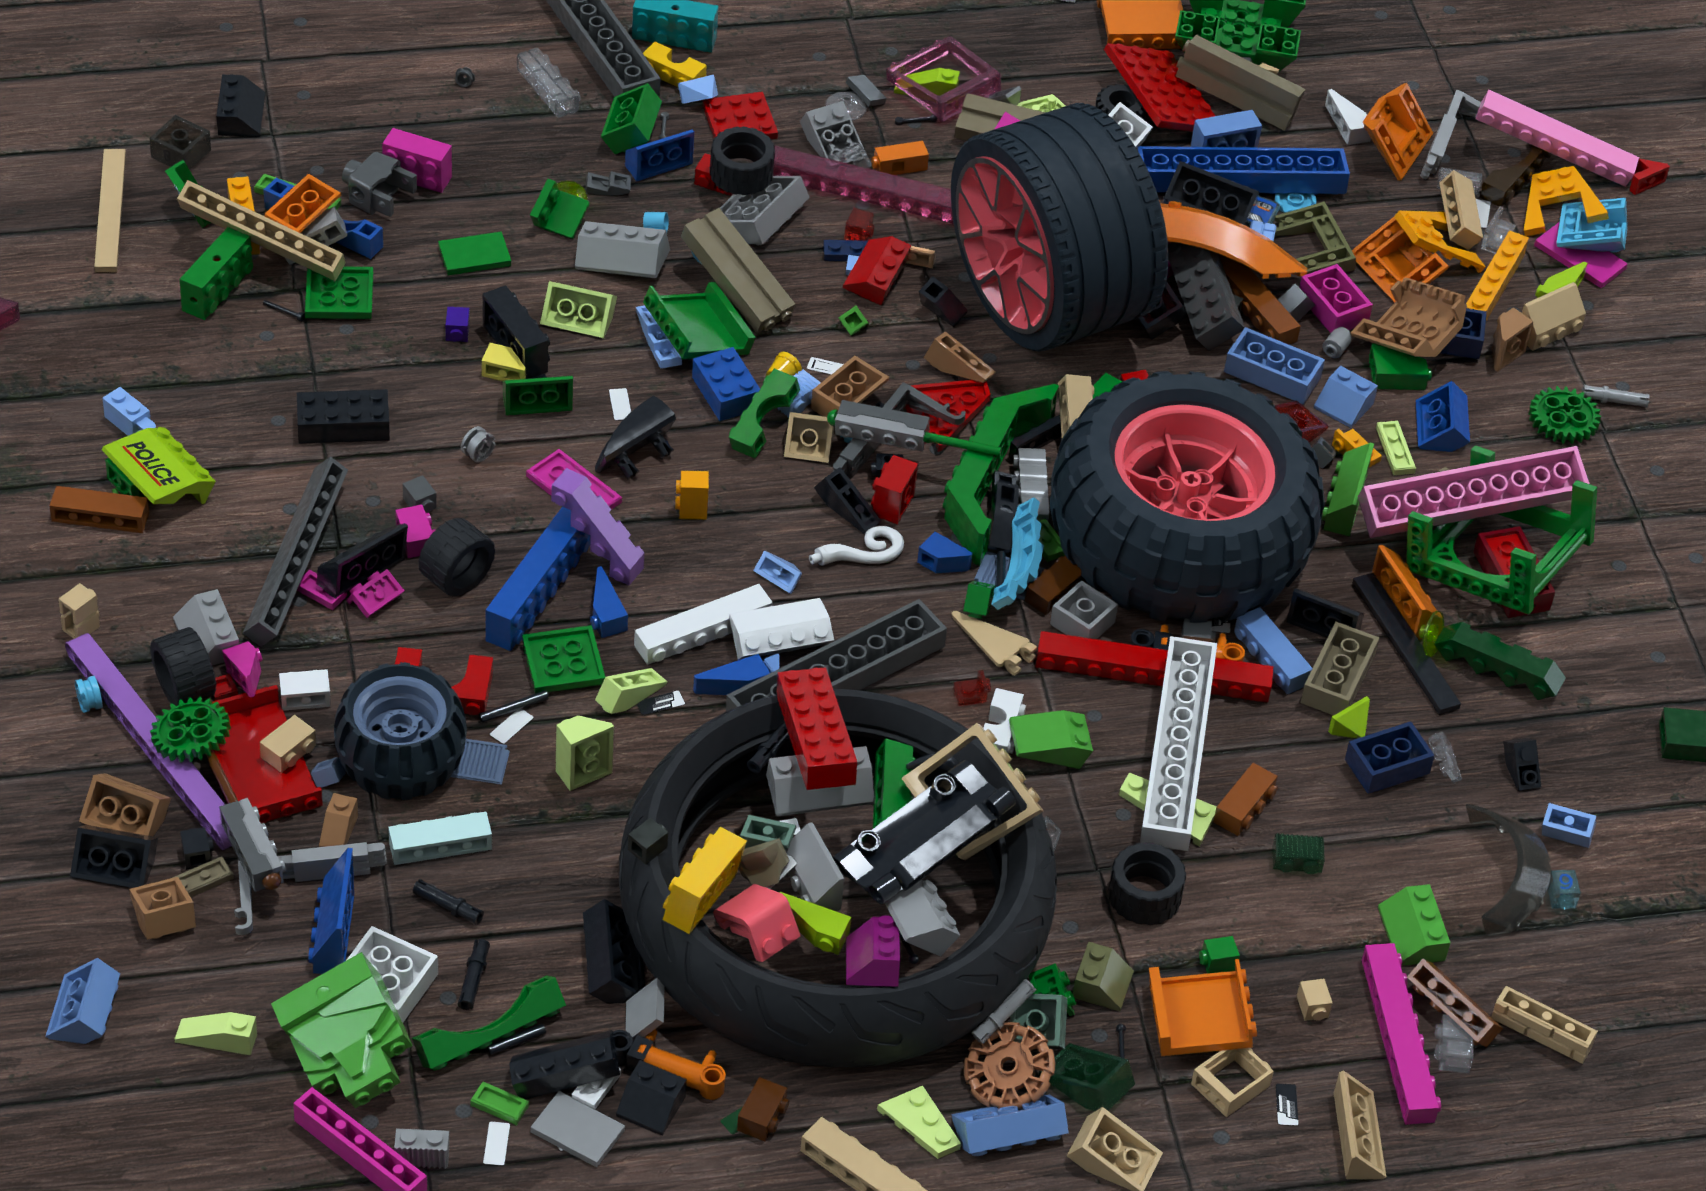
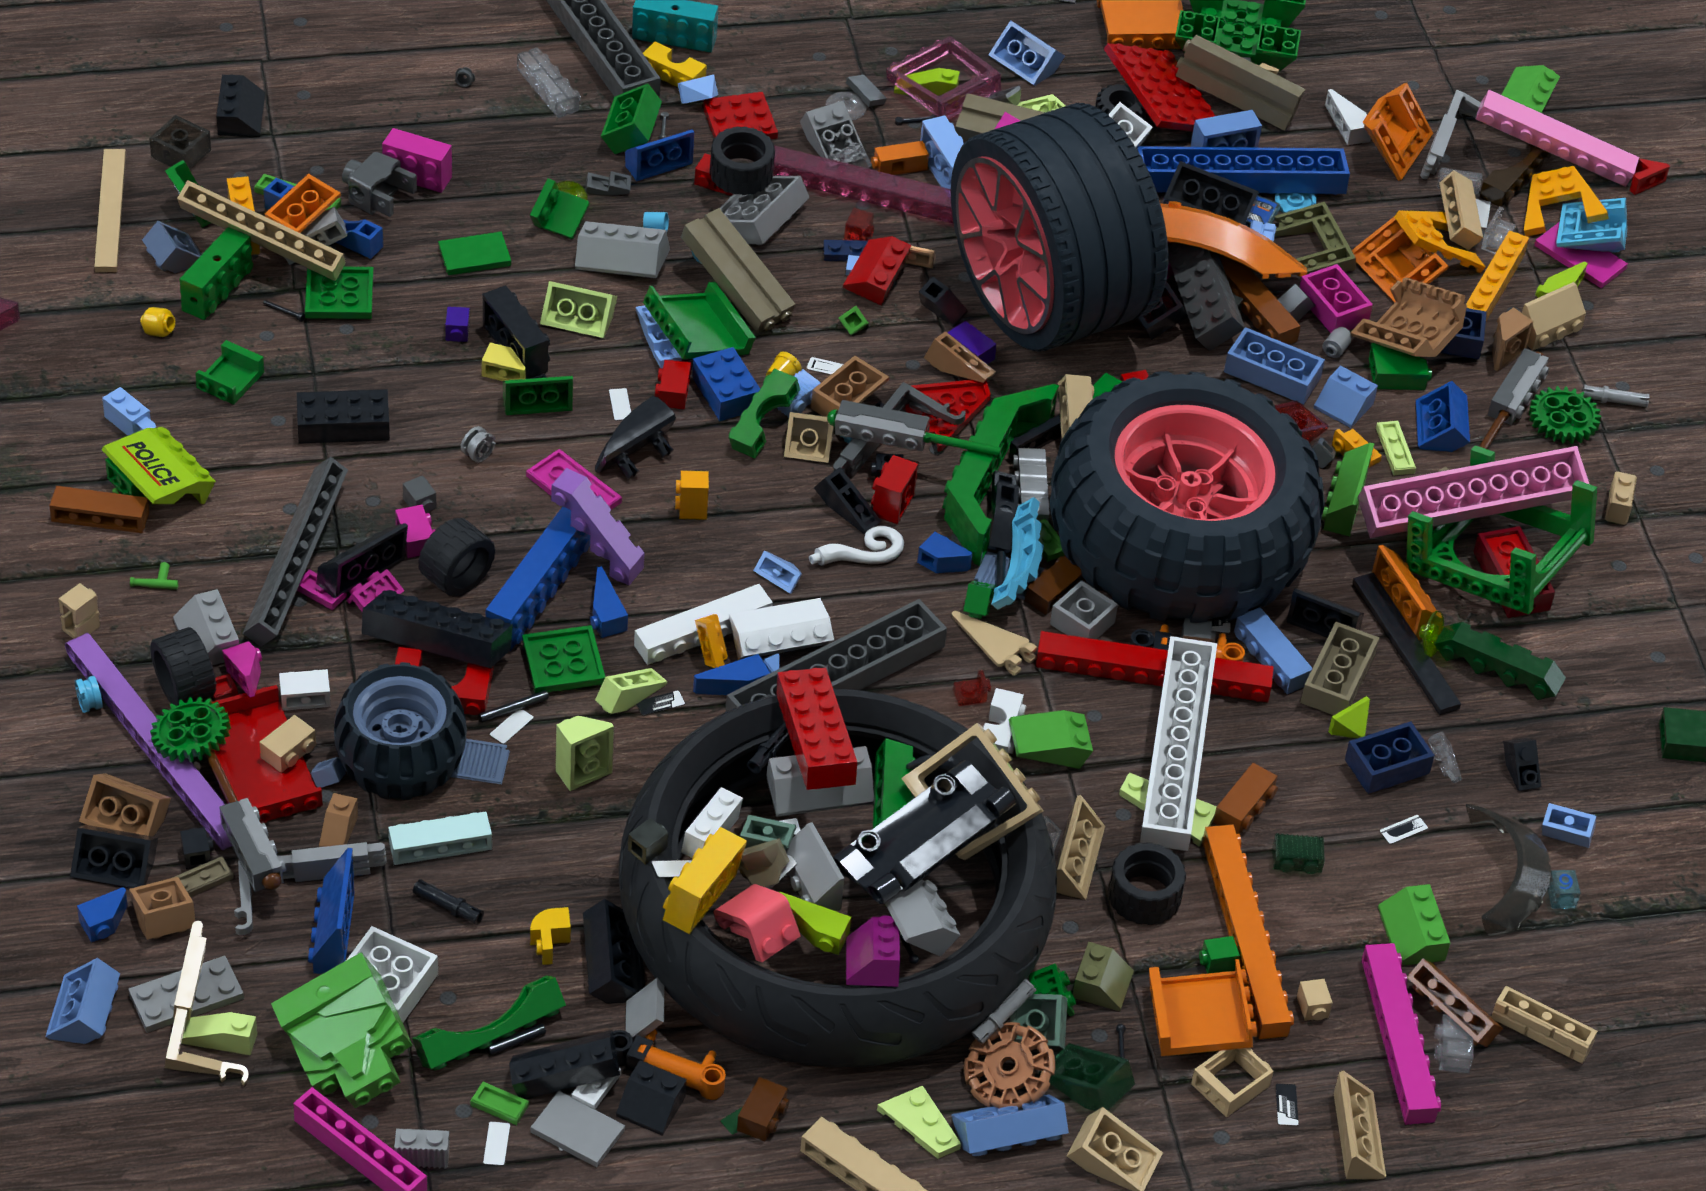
black pin [457,939,490,1010] -> none
none -> blue slope [77,887,128,942]
none -> light grey plate [128,956,244,1033]
none -> bright green piece [130,562,178,590]
none -> yellow head [140,307,175,337]
none -> sand blue slope [142,221,202,273]
none -> hinge [165,921,249,1086]
none -> green panel [195,340,264,405]
none -> black brick [362,590,513,668]
none -> yellow brick [530,907,571,965]
none -> white sticker [652,860,692,877]
none -> red brick [655,360,691,409]
none -> white brick [681,787,743,858]
none -> light orange bracket [695,614,728,668]
none -> light blue brick [920,115,964,202]
none -> dark purple brick [947,321,997,364]
none -> medium blue slope [989,20,1065,86]
none -> tan slope [1056,795,1105,900]
none -> orange brick [1202,824,1294,1039]
none -> sticker [1380,815,1428,844]
none -> piece [1479,348,1549,449]
none -> bright green slope [1501,65,1560,113]
none -> tan brick [1605,472,1637,525]

